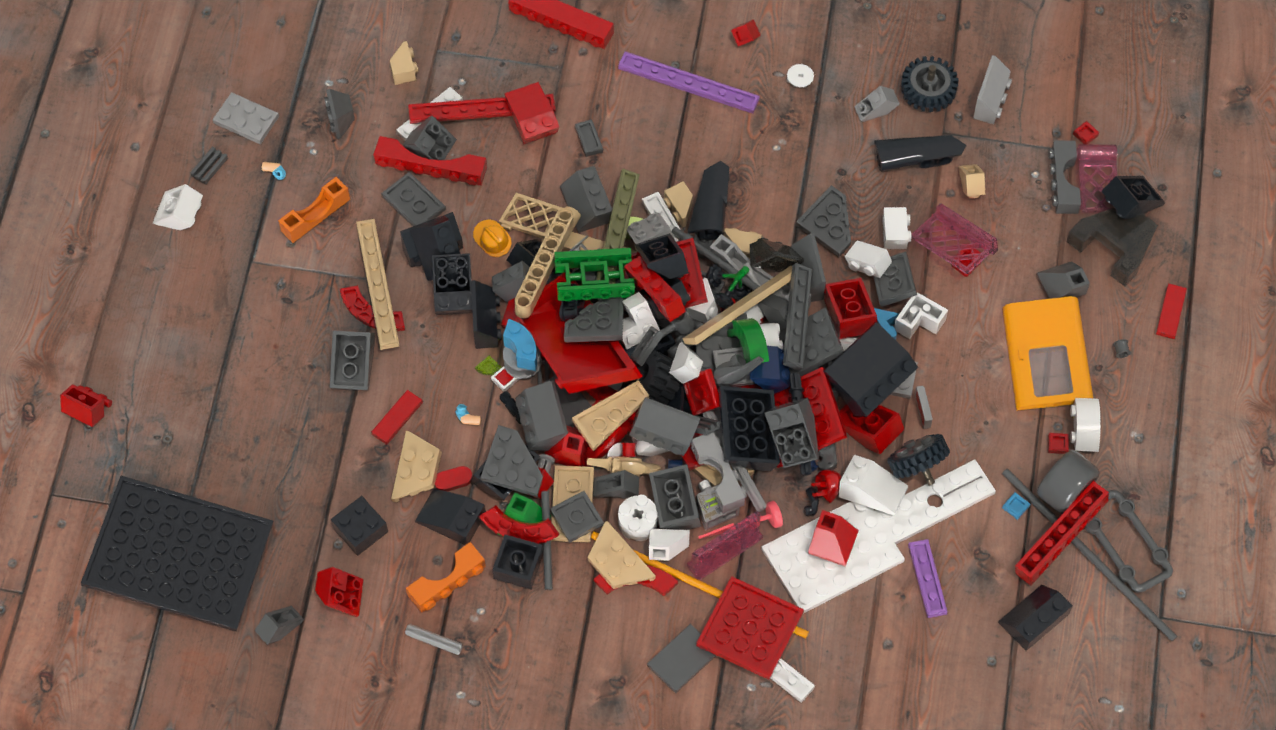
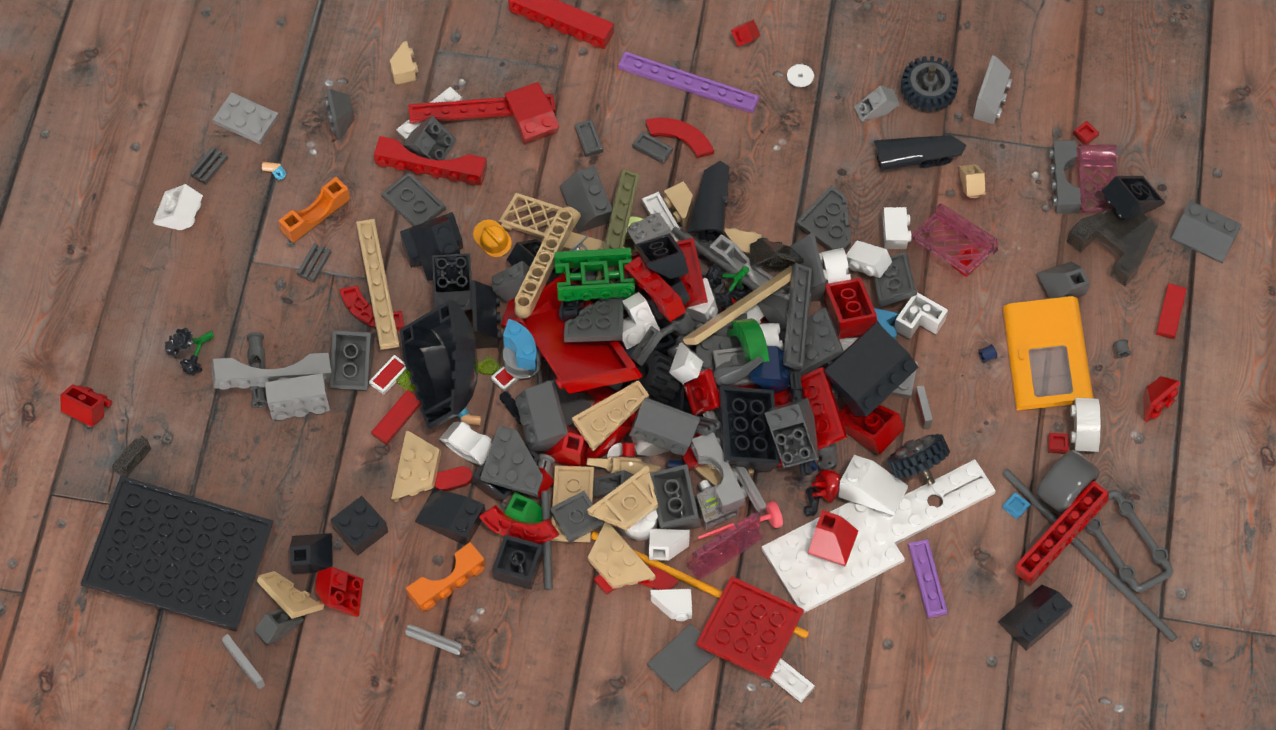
none -> clear smoke bracket [112,436,152,477]
none -> black plant [165,328,214,375]
none -> light grey arch [211,353,332,390]
none -> light grey tile [222,634,265,690]
none -> dark grey piece [247,332,268,408]
none -> tan wing [257,571,325,619]
none -> light grey piece [265,373,330,420]
none -> black slope [290,533,333,574]
none -> dark grey tile [297,243,332,282]
none -> tile [369,355,407,395]
none -> clear neon green tile [396,369,415,392]
none -> black windscreen [400,300,478,429]
none -> white brick [440,422,493,465]
none -> tan wing [587,466,658,530]
none -> dark grey tile [632,132,673,164]
none -> red tile [645,118,714,158]
none -> white slope [651,589,692,621]
none -> white brick [819,248,851,284]
none -> dark blue axle [978,344,997,363]
none -> red slope [1143,376,1181,423]
none -> dark grey slope [1171,200,1242,263]

